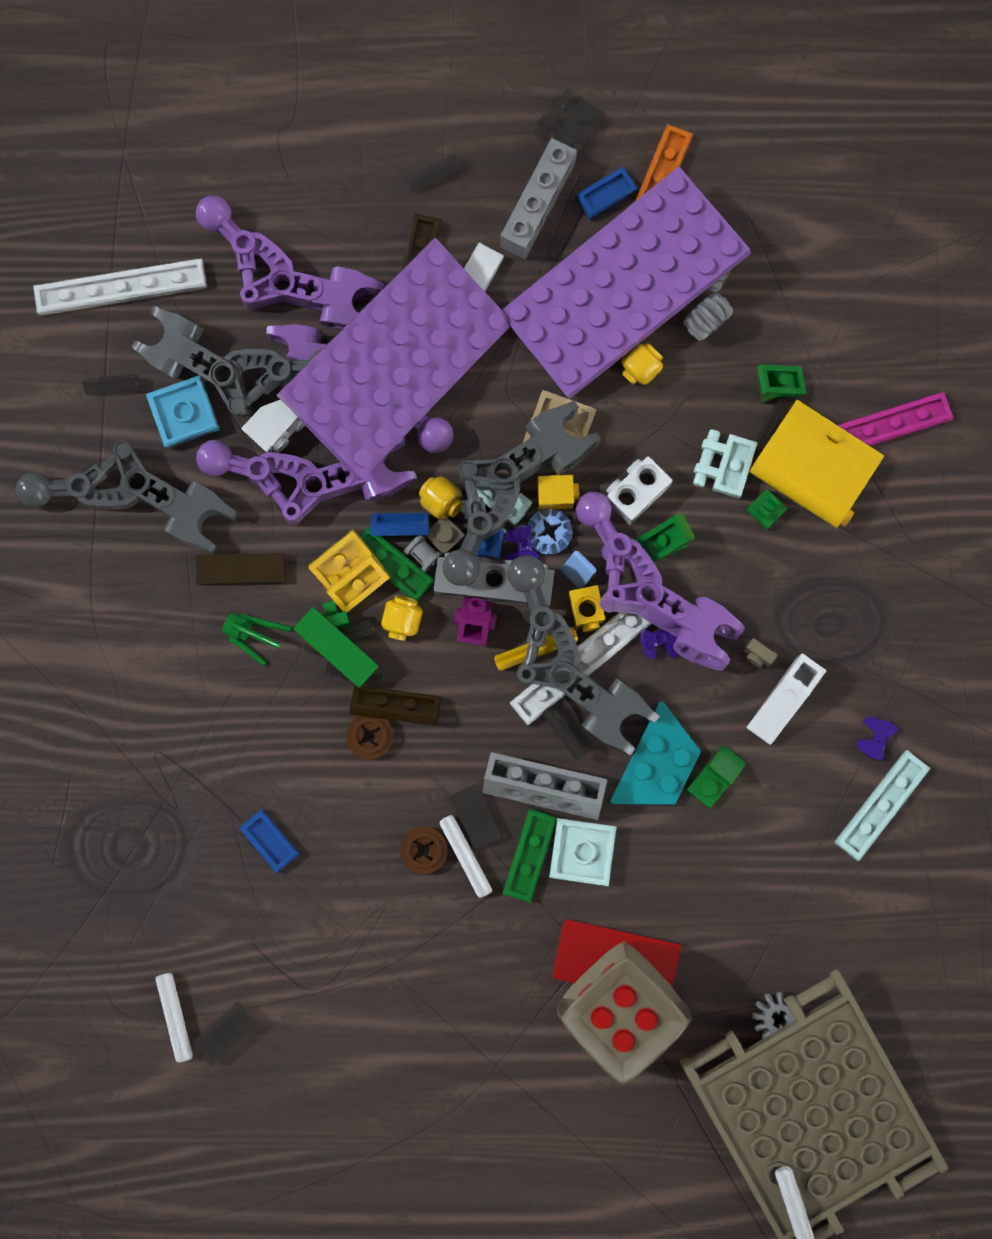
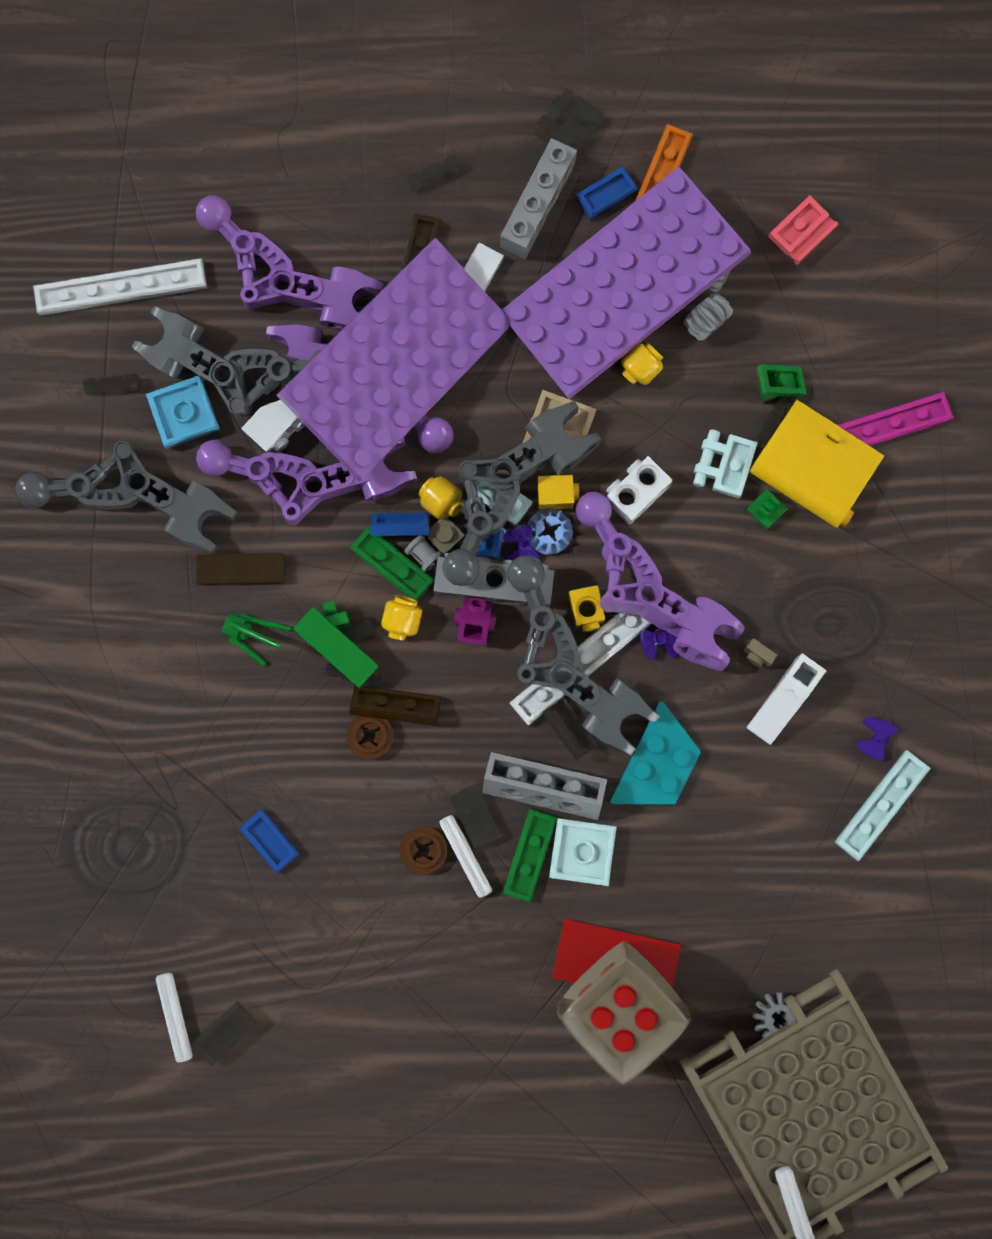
yellow slope [308,529,390,613] -> none
yellow axle [494,627,578,671] -> none
light blue slope [561,551,596,589] -> none
green slope [636,513,696,563] -> none
green slope [686,745,746,809] -> none
none -> coral plate [768,195,839,265]

